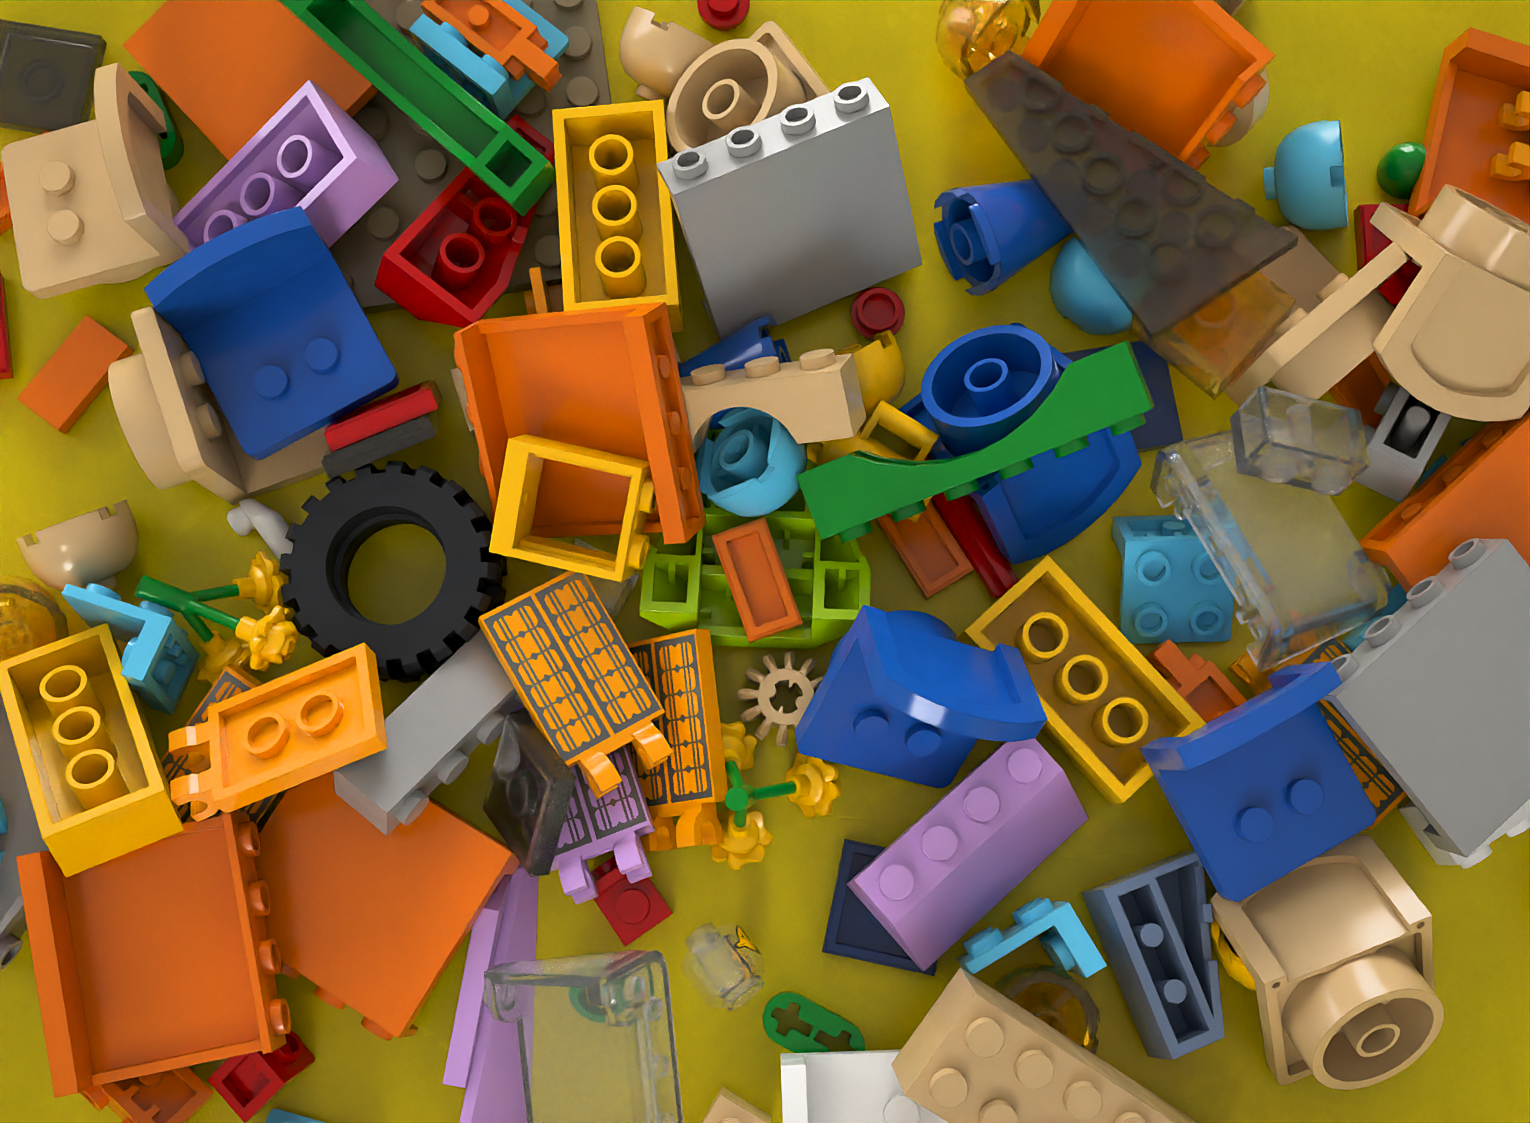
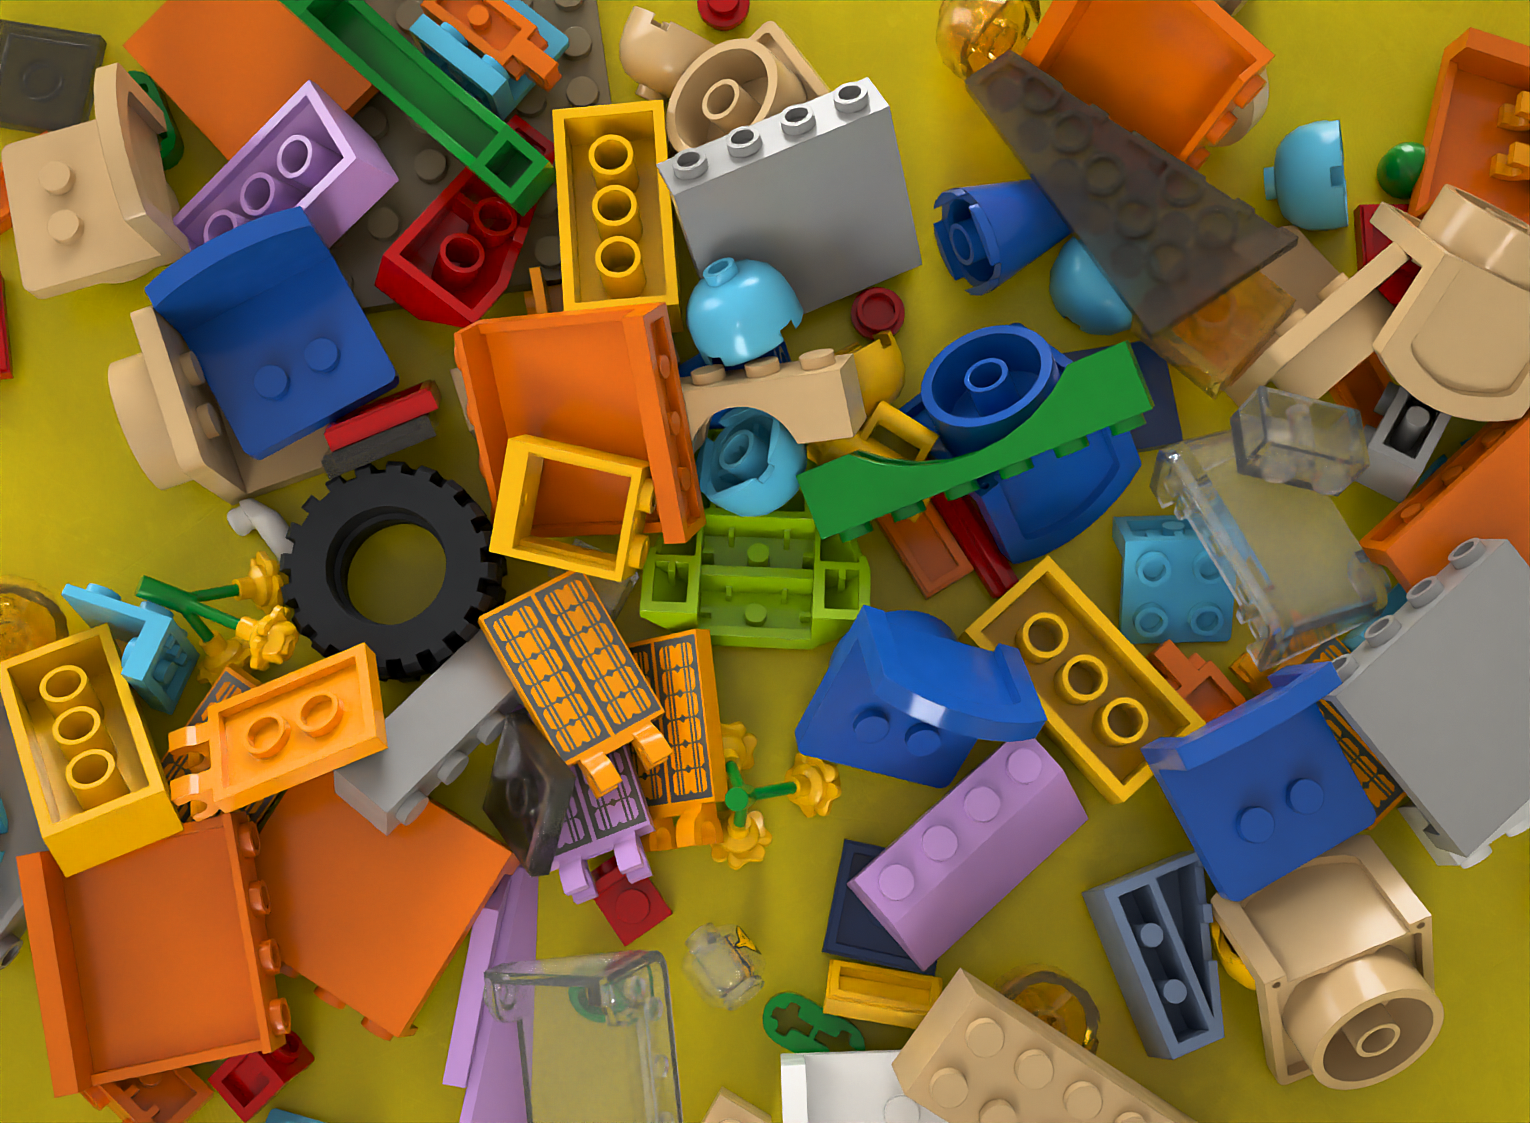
tan cylinder [16,499,139,591] -> none
orange tile [17,315,134,434] -> none
orange tile [711,517,803,644] -> none
tan gear [738,651,825,747] -> none
medium azure bracket [956,897,1107,978] -> none
none -> medium azure cylinder [686,257,804,367]
none -> yellow tile [823,959,943,1029]

